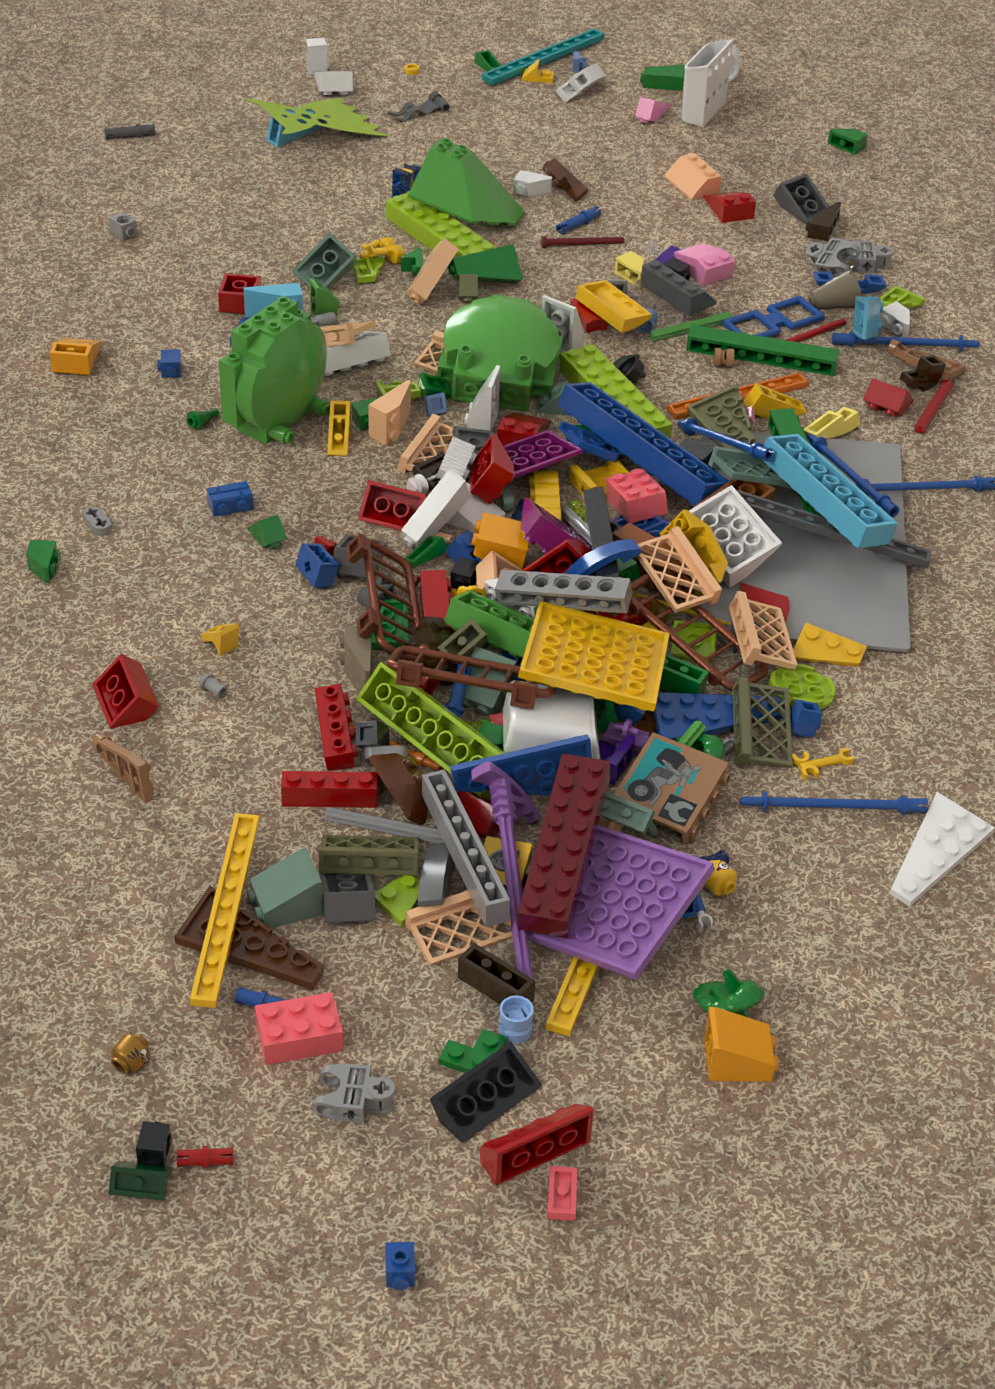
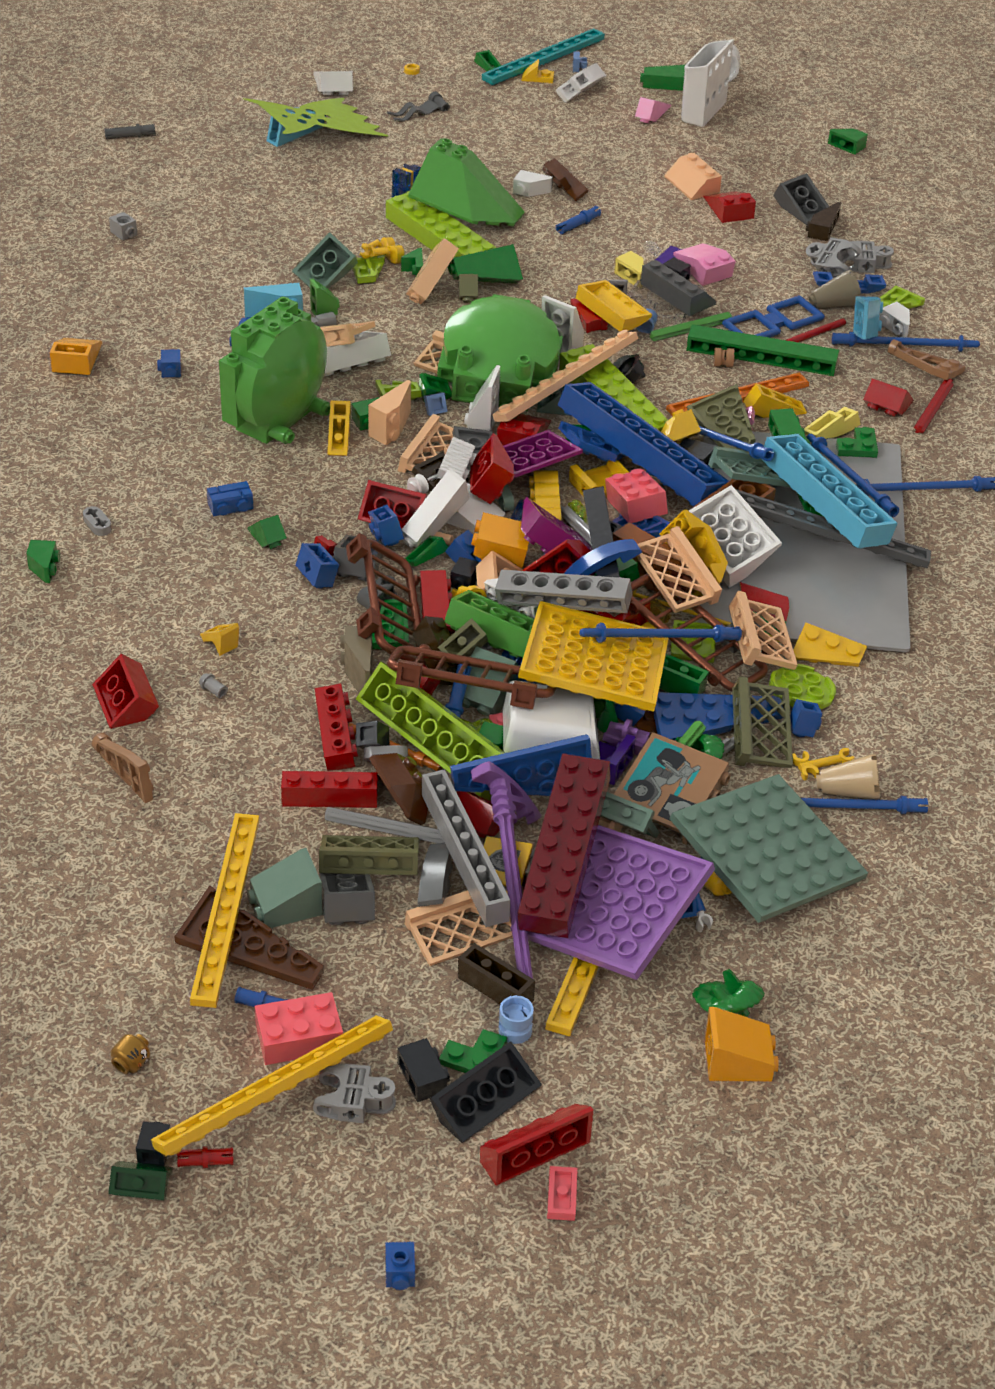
green cone [186,408,219,430] -> none
red brick [218,273,262,314] -> none
white brick [306,38,330,75] -> none
lime wing [375,875,420,927] -> none
dark red bar [540,236,624,248] -> none
white wing [890,792,995,907] -> none
dark brown brick [900,355,946,392] -> none
none -> yellow plate [151,1015,393,1156]
none -> blue brick [368,505,404,546]
none -> black brick [397,1038,450,1102]
none -> light nougat plate [492,330,638,422]
none -> blue bar [579,623,742,643]
none -> yellow slope [661,409,701,444]
none -> sand green plate [670,774,868,923]
none -> tan cone [816,754,880,800]
none -> green plate [836,427,878,458]

